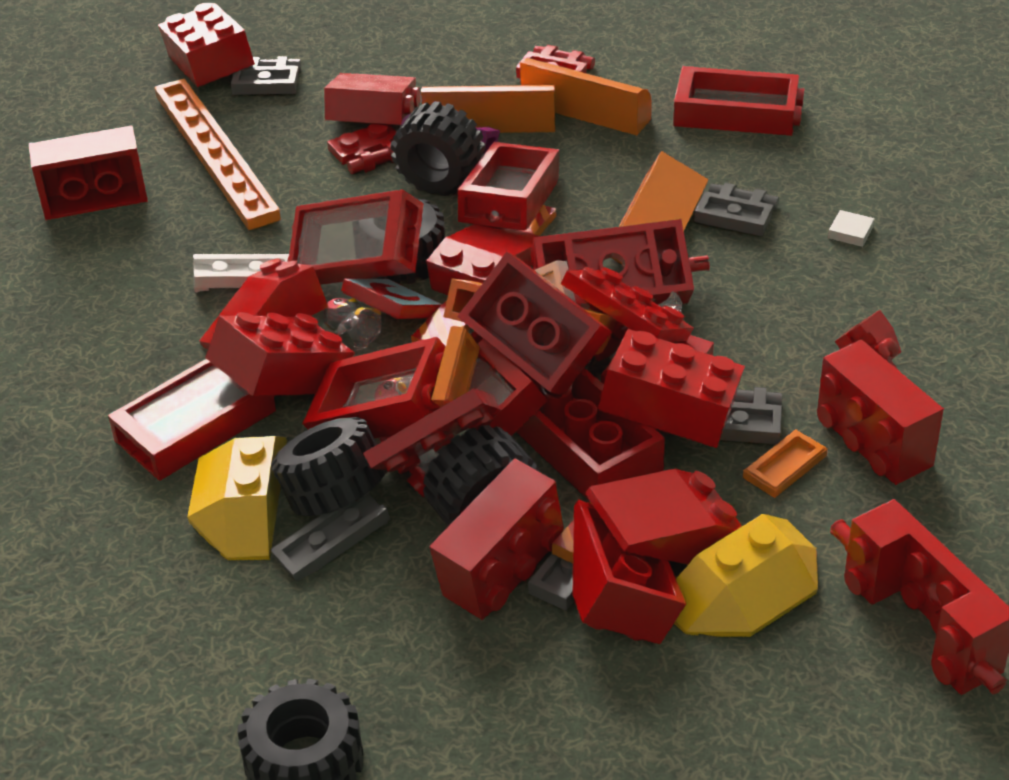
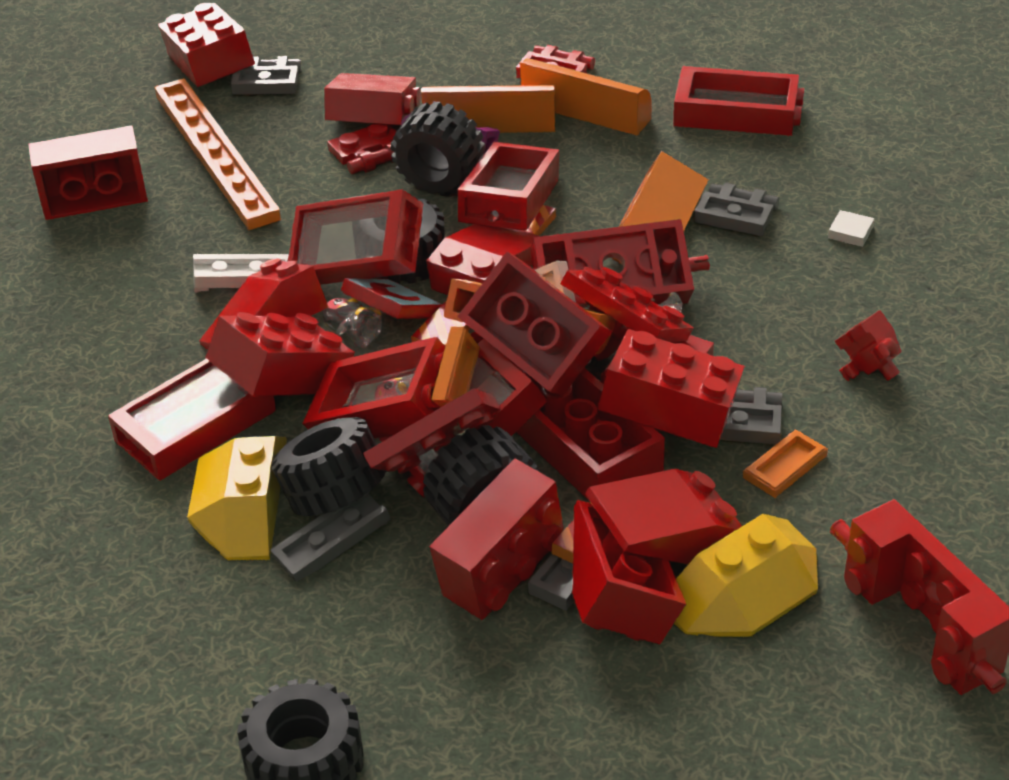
red brick [817,340,944,485] -> none

